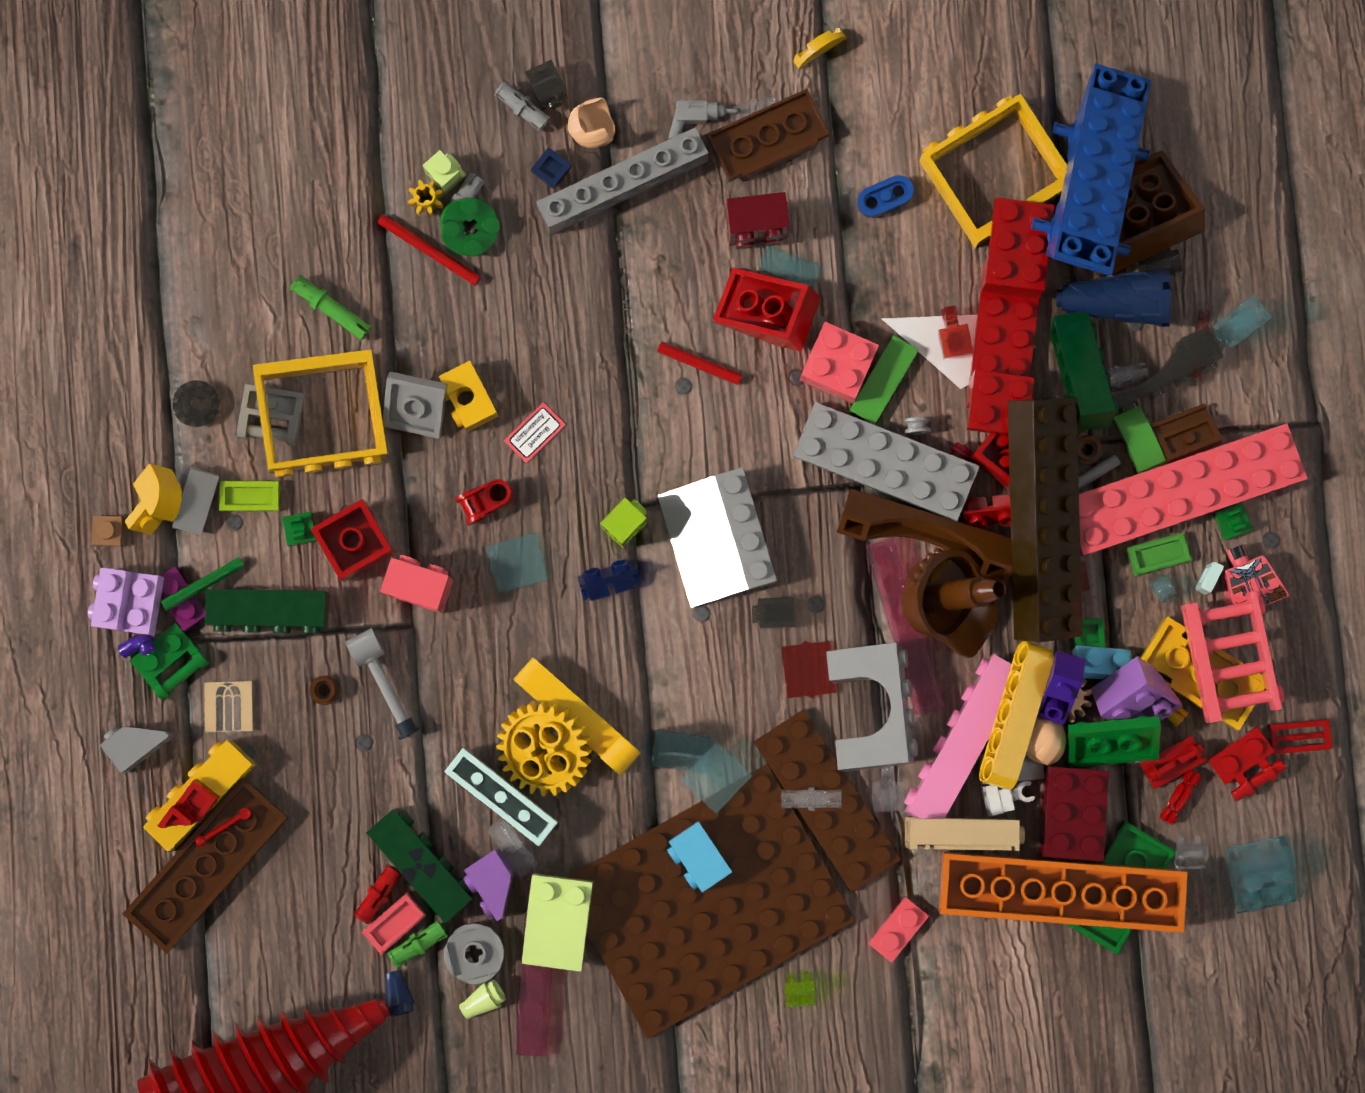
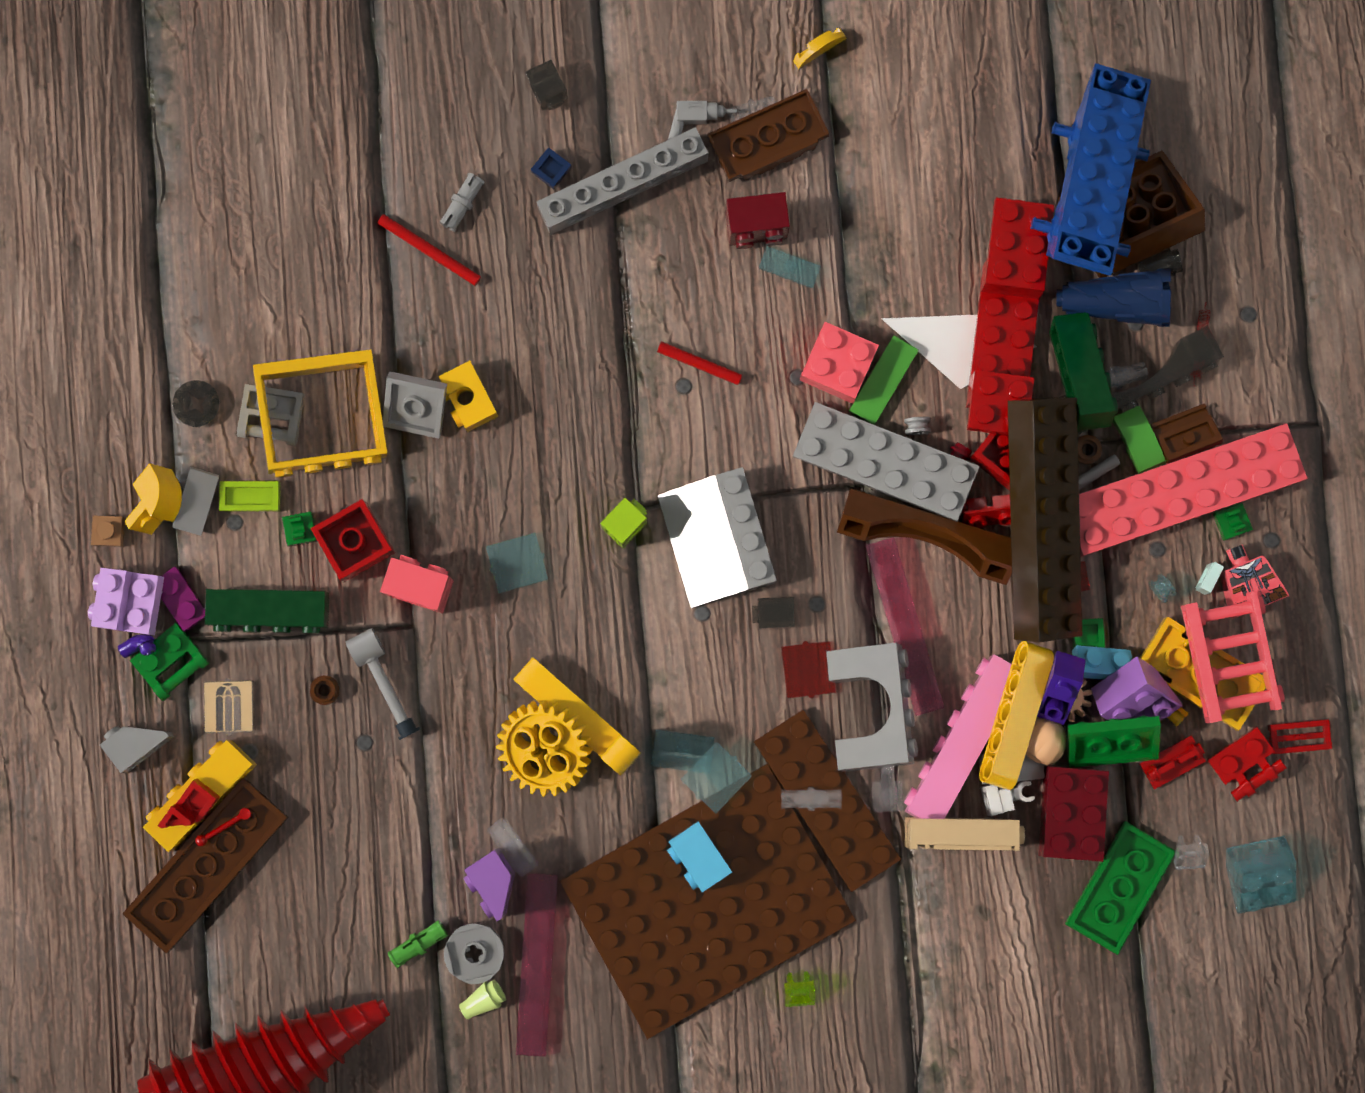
green bar [161,557,244,611] -> none
bright green pin [290,275,372,341] -> none
red pin [353,864,403,924] -> none
coral tile [362,892,428,955] -> none
dark green brick [366,808,475,923] -> none
dark blue cone [384,970,415,1017] -> none
yellow gear [408,179,444,217] -> none
yellowish green brick [422,150,467,195] -> none
green plate [439,197,500,257] -> none
light aqua brick [444,748,558,846] -> none
red piece [455,479,514,526] -> none
light grey pin [494,81,551,132] -> none
sticker [504,402,566,463] -> none
yellowish green slope [522,873,594,972] -> none
light nougat hair [568,97,615,148] -> none
clear blue hinge [577,559,640,601] -> none
red slope [712,268,821,352] -> none
blue plate [857,175,914,218] -> none
coral plate [868,897,929,963] -> none
reddish brown piece [900,548,1006,658] -> none
yellow window [919,93,1067,248] -> none
clear red plate [938,305,974,359] -> none
orange brick [938,851,1188,933] -> none
bright green tile [1126,532,1192,577] -> none
red axle [1160,770,1202,825] -> none
clear light blue slope [1214,294,1272,349] -> none

